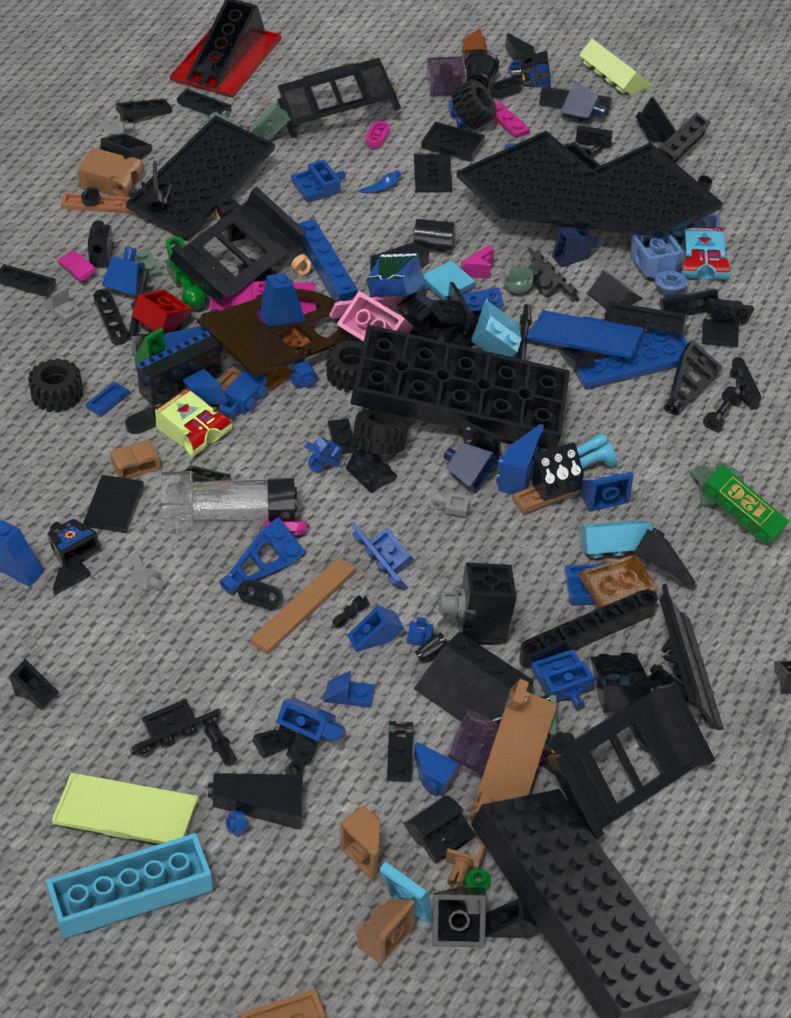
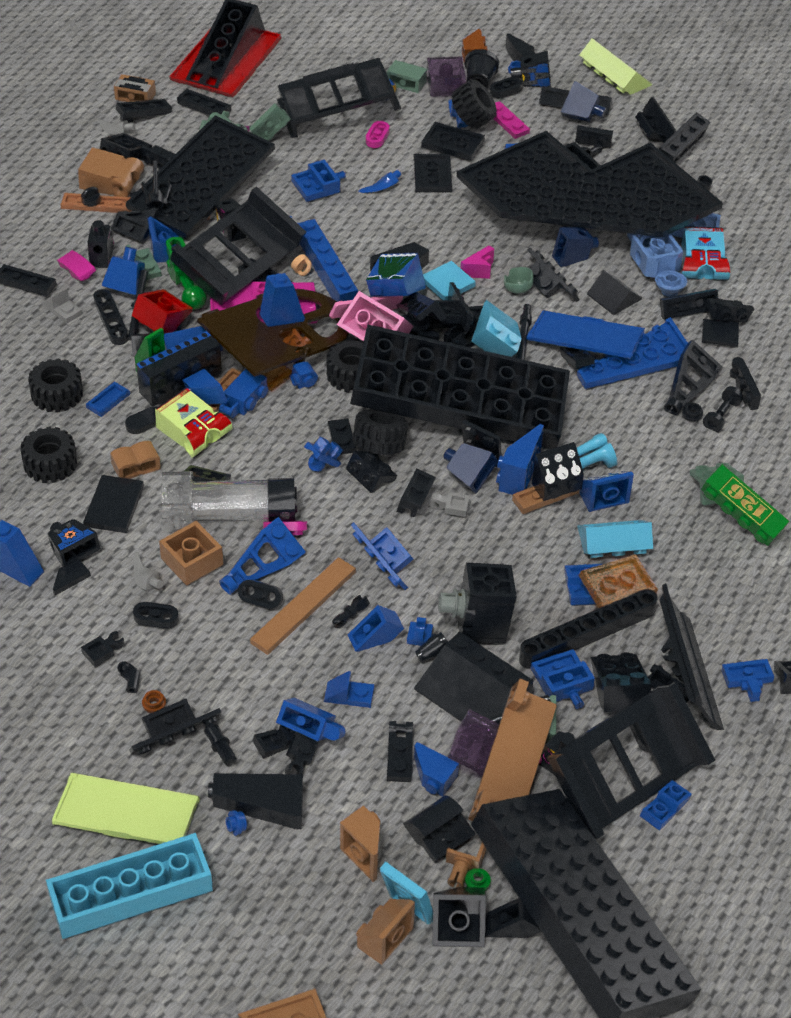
black slope [9,659,59,710] -> none
black brick [413,219,455,252] -> none
blue bracket [461,287,504,312] -> none
black fence [604,301,689,334] -> none
black slope [634,528,696,586] -> none
none -> black tyre [20,427,77,483]
none -> black plate [81,631,125,667]
none -> black wing [111,208,160,244]
none -> medium nougat brick [114,74,156,102]
none -> black arm [117,661,141,693]
none -> black plate [133,602,179,629]
none -> black bracket [141,145,175,170]
none -> dark orange plate [142,690,166,713]
none -> blue slope [148,216,179,263]
none -> medium nougat brick [159,520,223,586]
none -> sand green brick [387,60,427,93]
none -> black hinge [396,468,436,517]
none -> blue slope [640,780,692,831]
none -> black plate [682,403,703,422]
none -> blue hinge [721,659,774,702]

